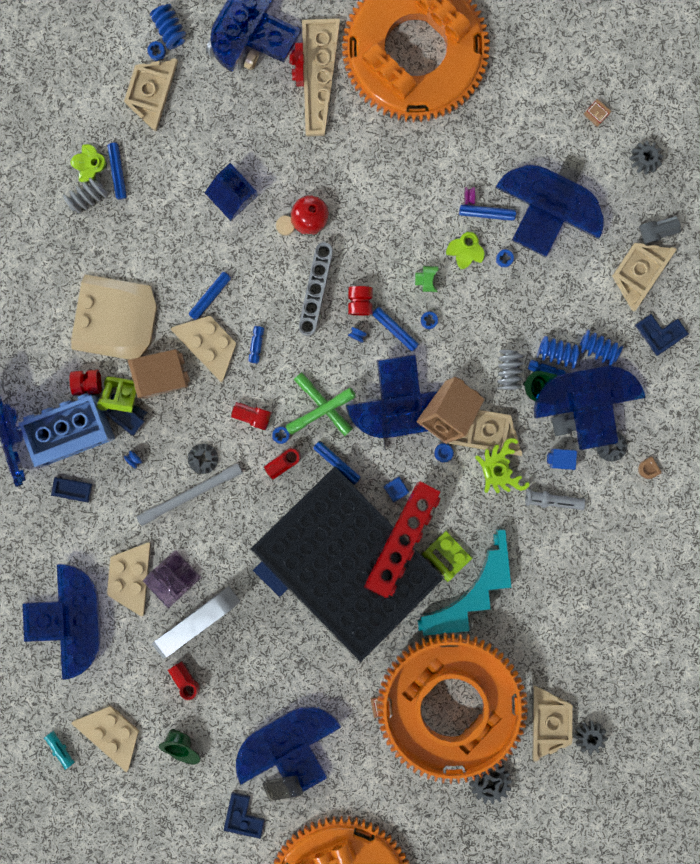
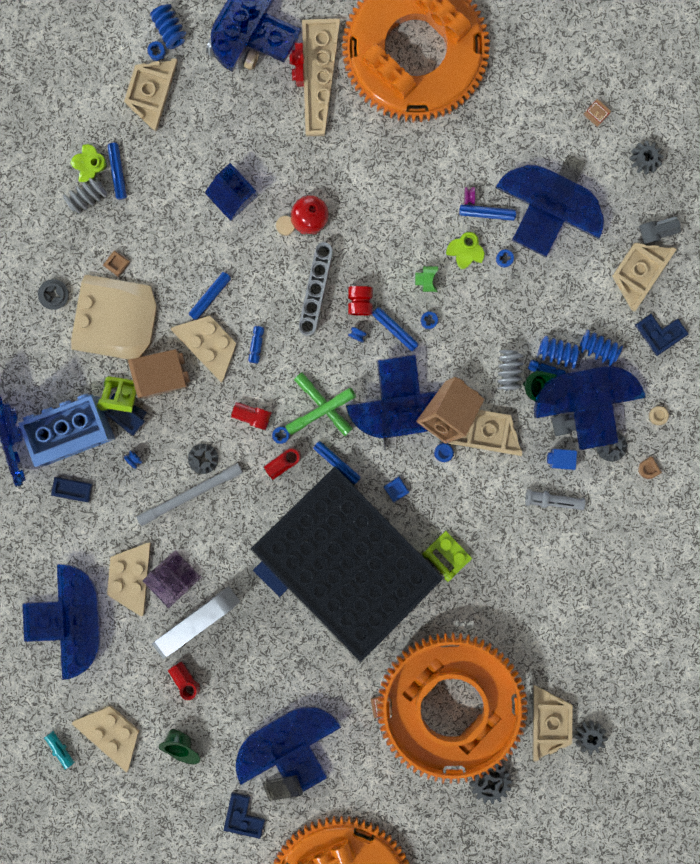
red wheel [69,369,102,396] -> none
red brick [364,481,441,598] -> none
teal arch [417,529,512,636] -> none
lime animal [475,438,530,493] -> none
none -> dark grey gear [38,279,69,310]
none -> medium nougat tile [103,250,130,277]
none -> tan tile [649,406,669,425]

